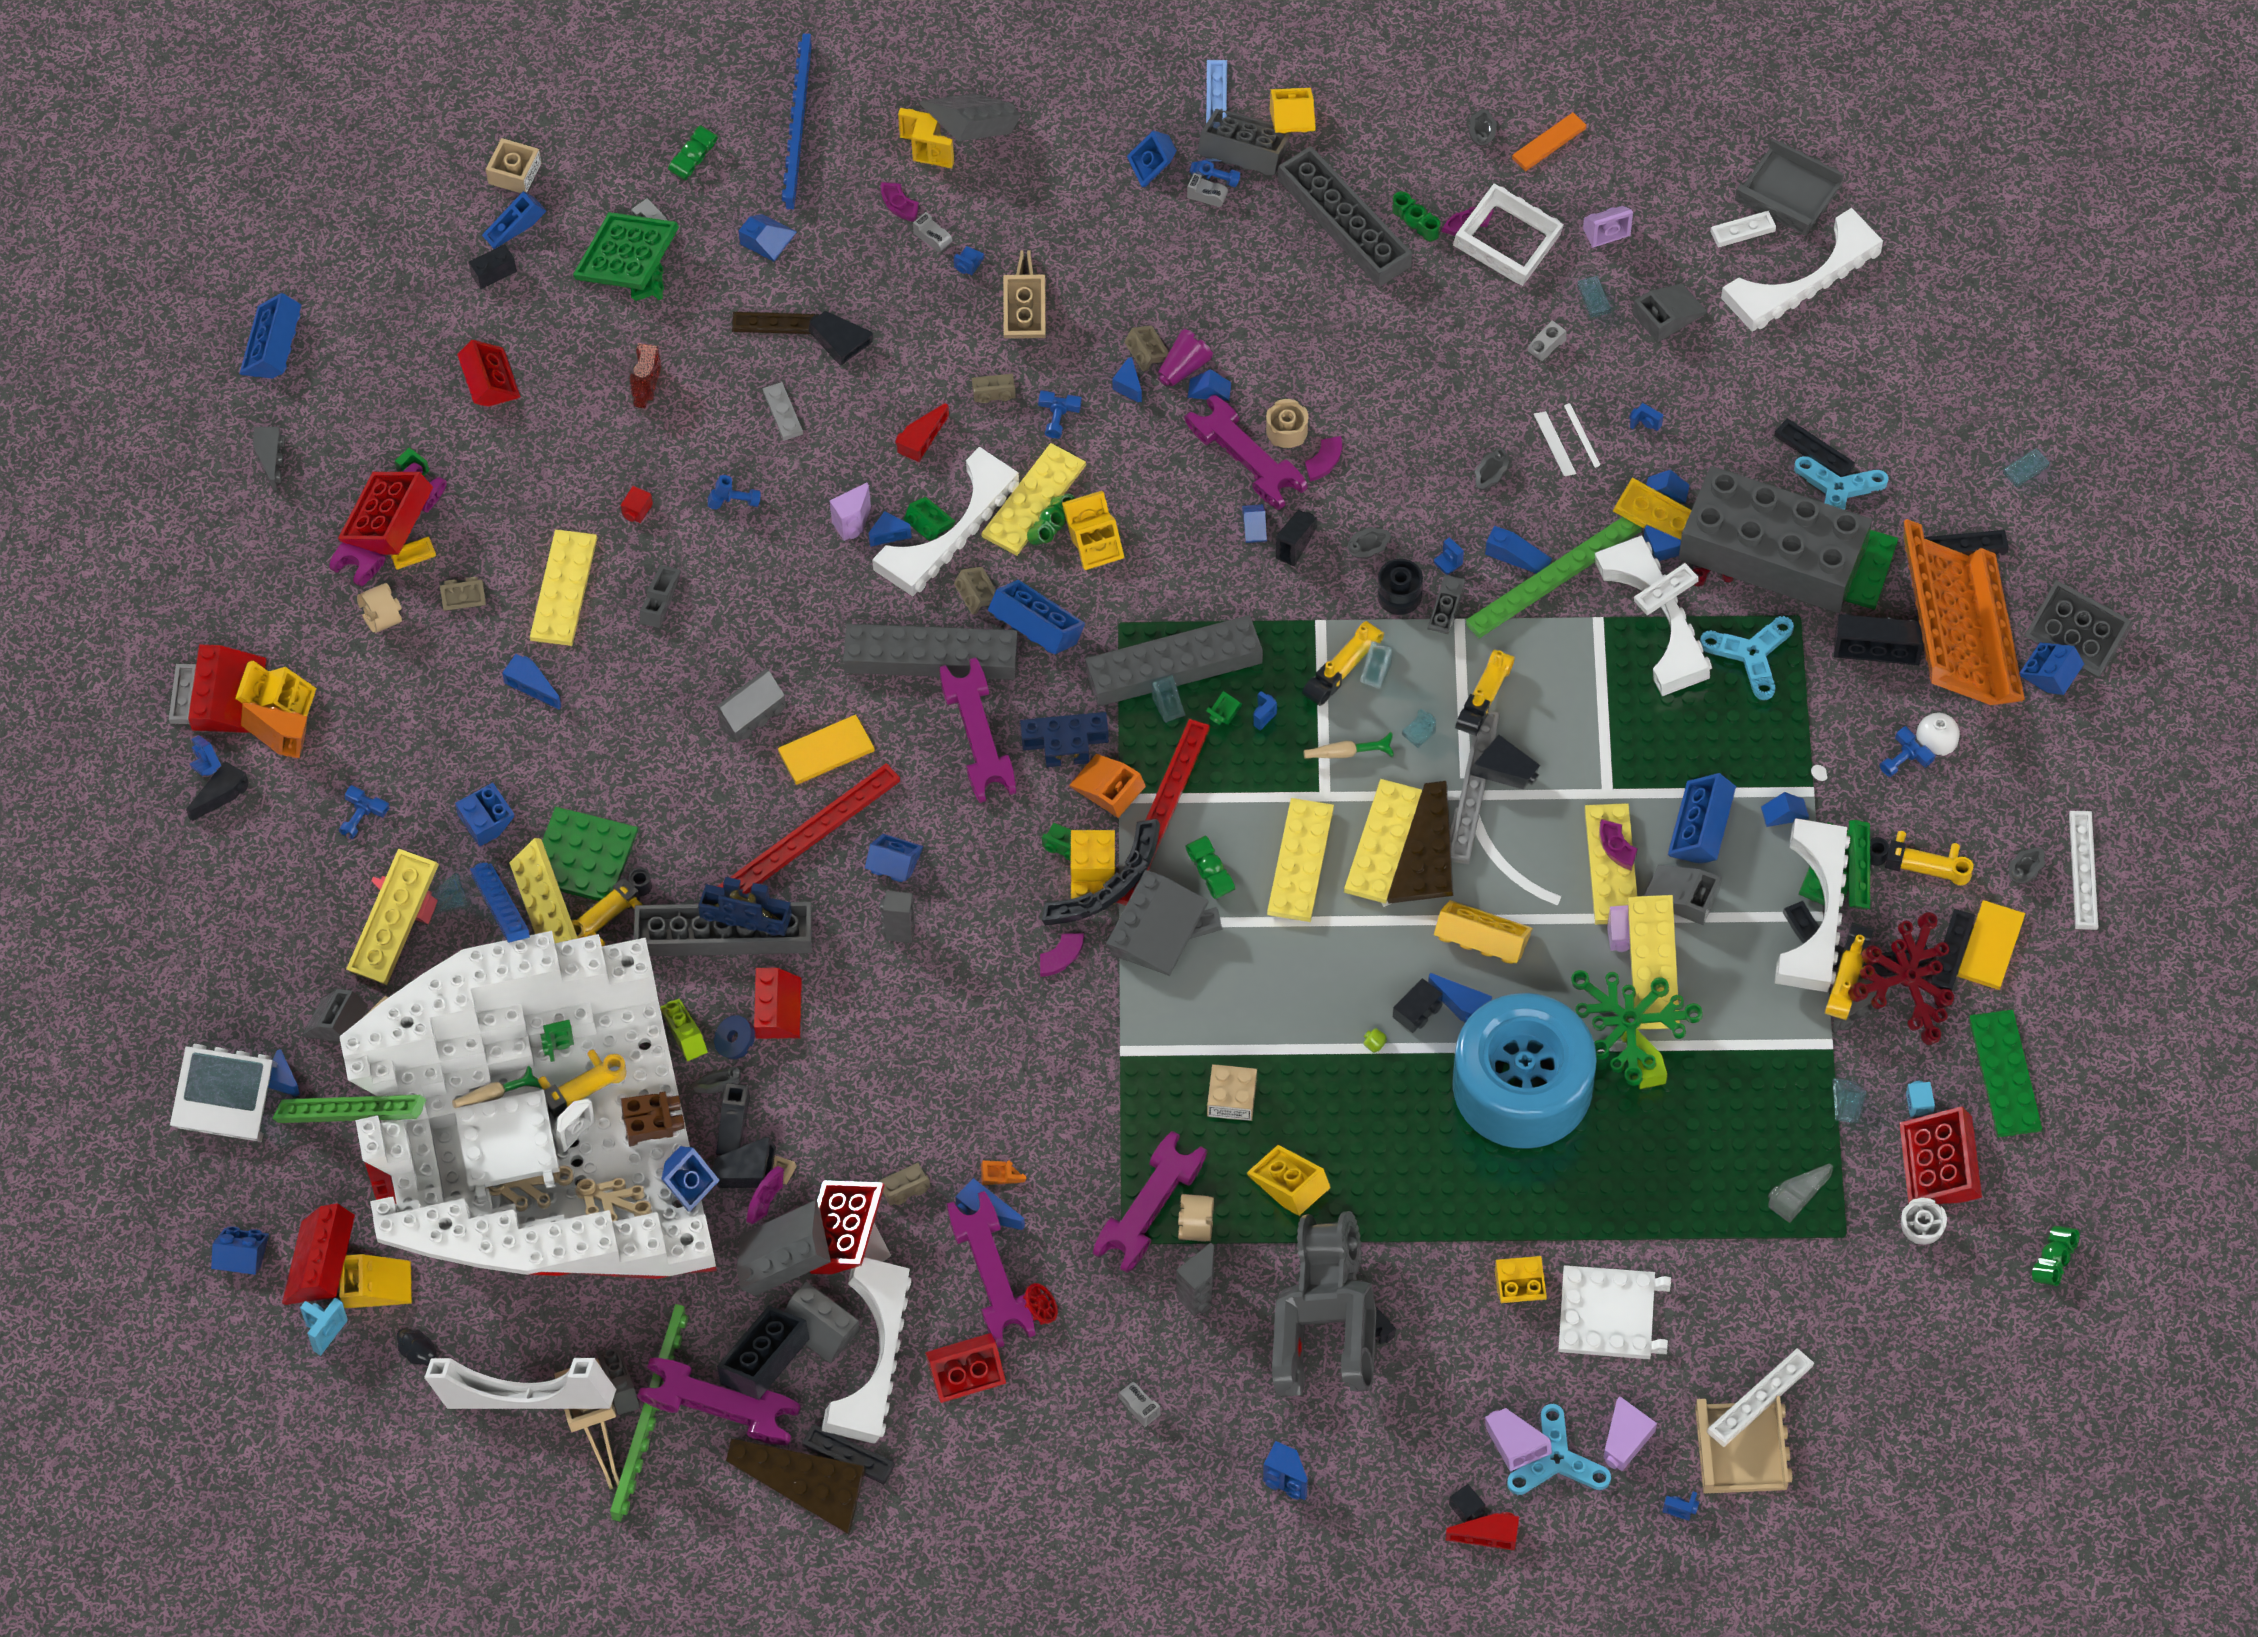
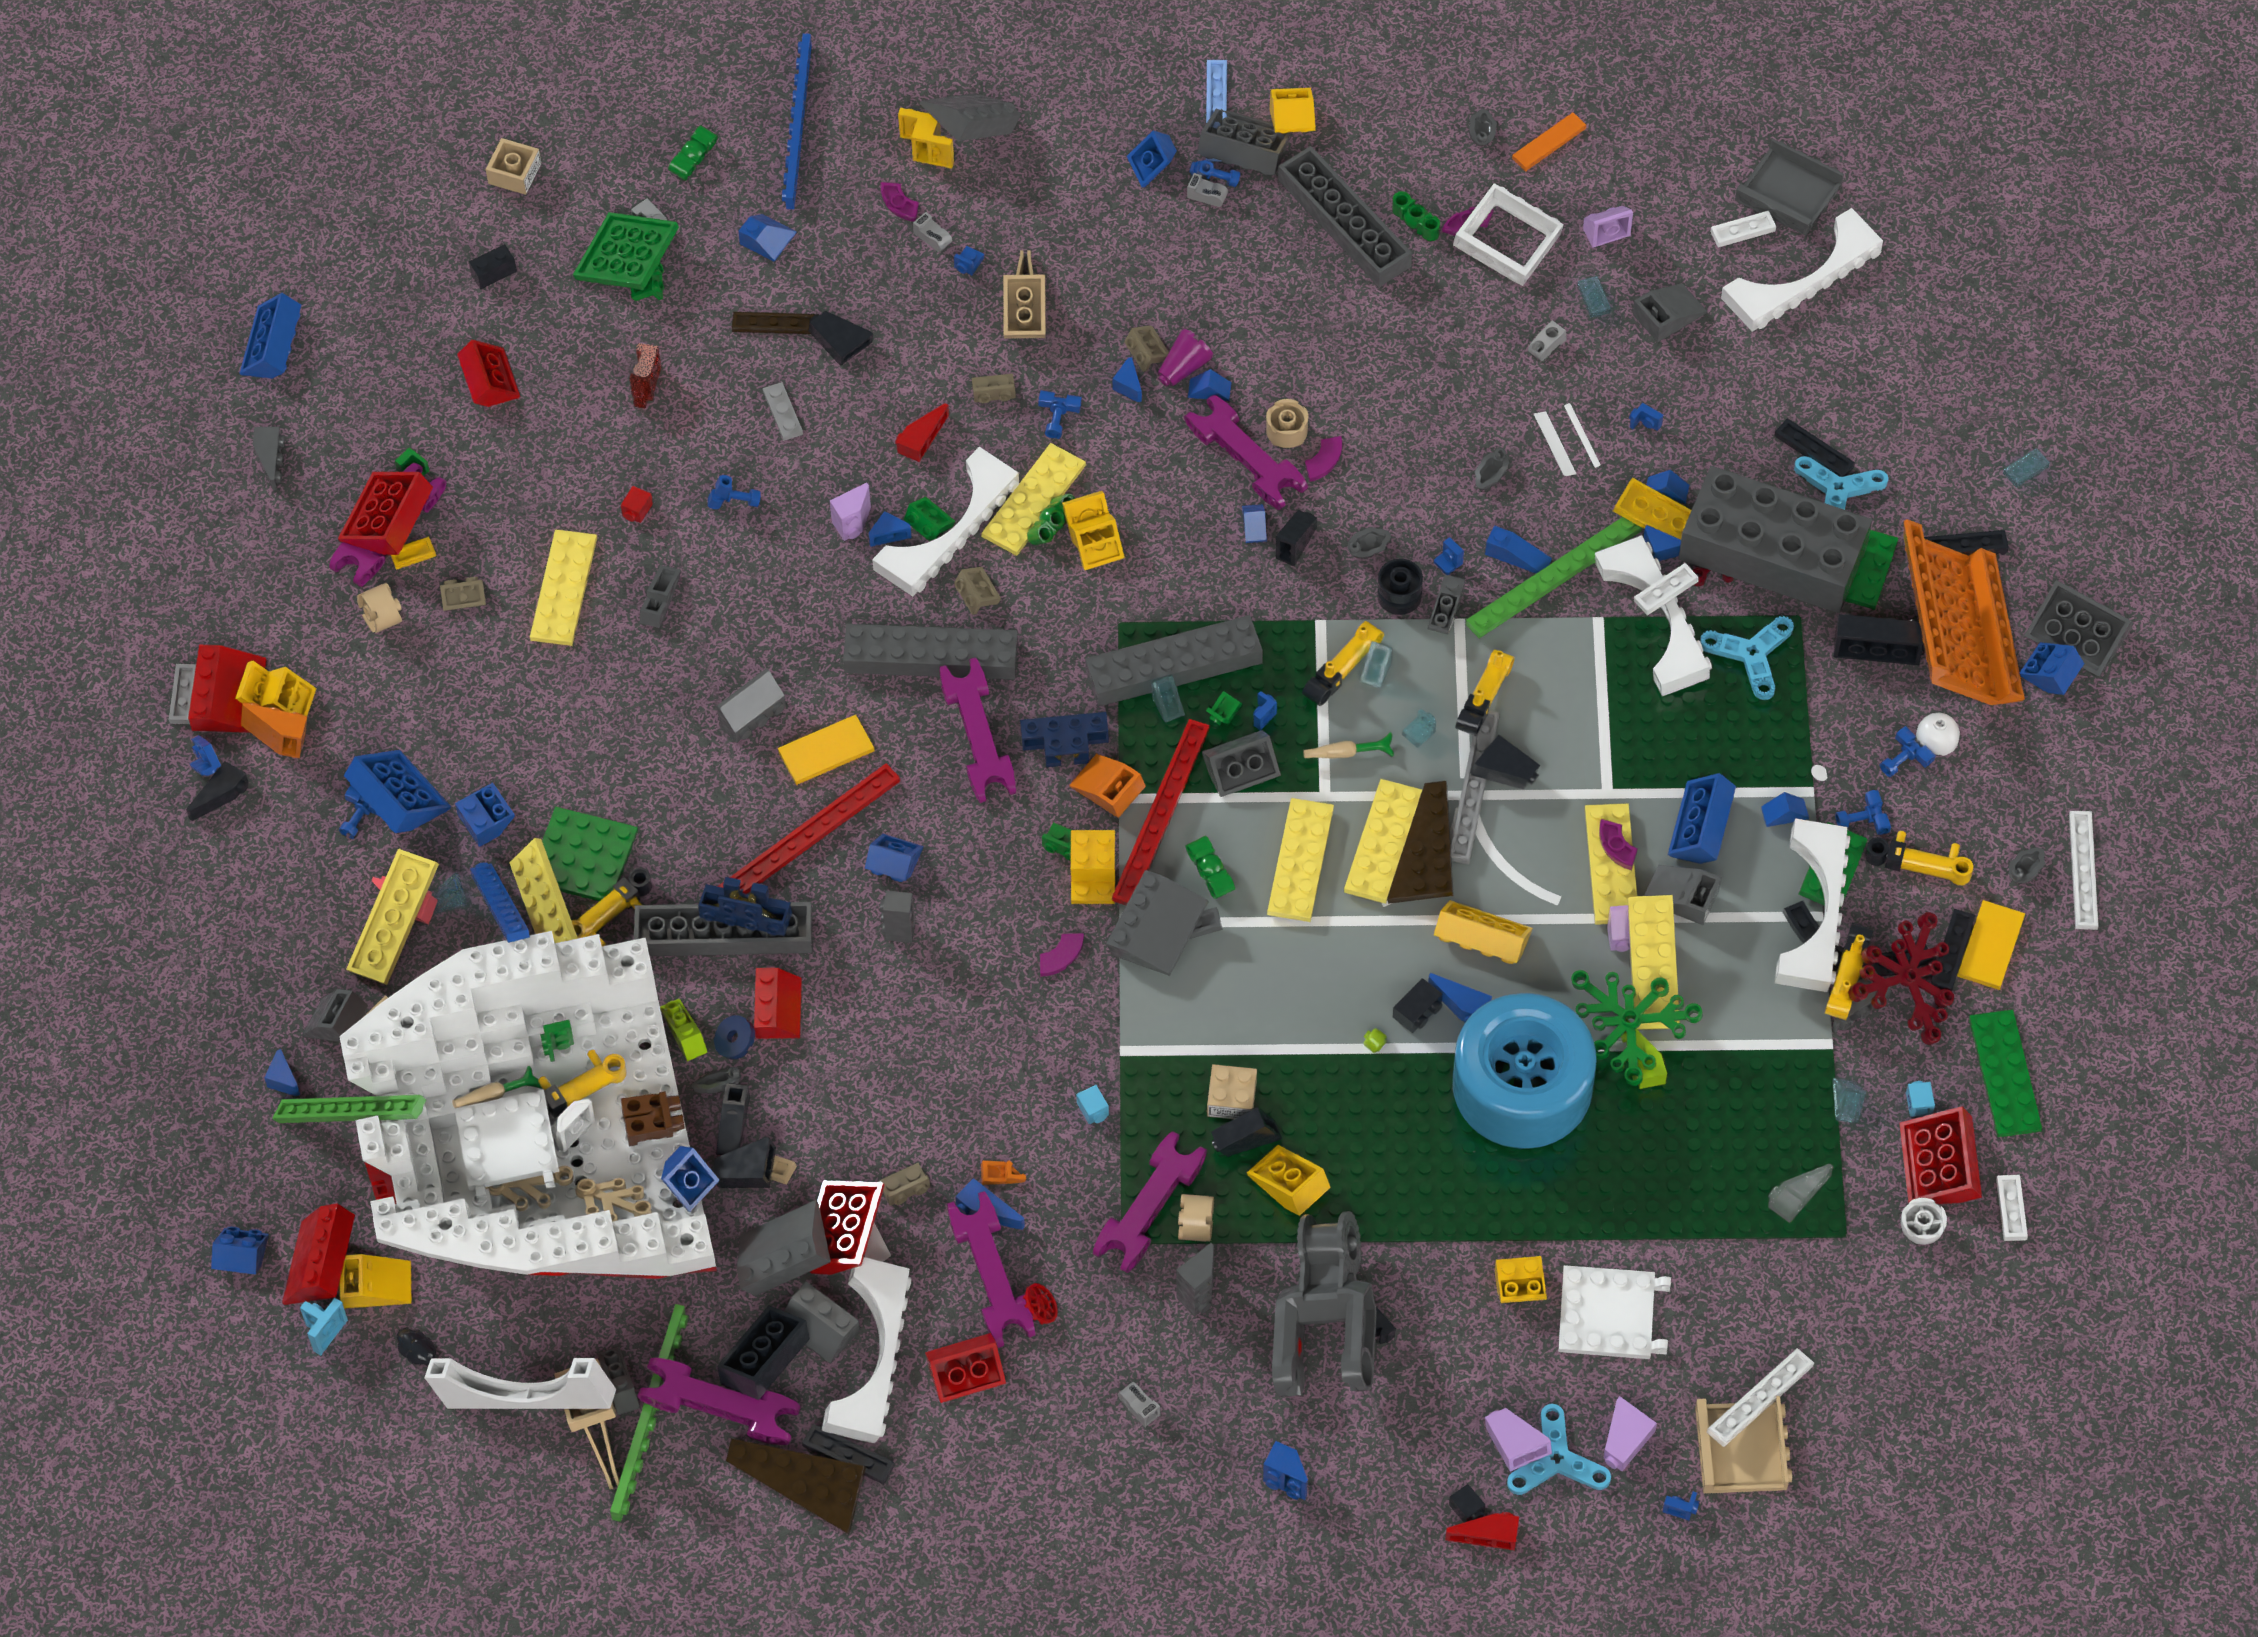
panel [170,1044,277,1142] -> none
blue slope [482,191,546,249] -> none
blue slope [502,654,561,709] -> none
magenta tile [746,1166,784,1224] -> none
blue brick [988,580,1085,654] -> none
black plate [1042,819,1160,926] -> none
green plate [1848,820,1870,910] -> none
green piece [2032,1225,2080,1286] -> none
none -> blue slope [344,750,451,833]
none -> medium azure brick [1076,1085,1109,1124]
none -> dark grey slope [1202,730,1281,797]
none -> black slope [1211,1107,1282,1157]
none -> blue bar [1835,790,1891,835]
none -> white plate [1996,1175,2028,1241]

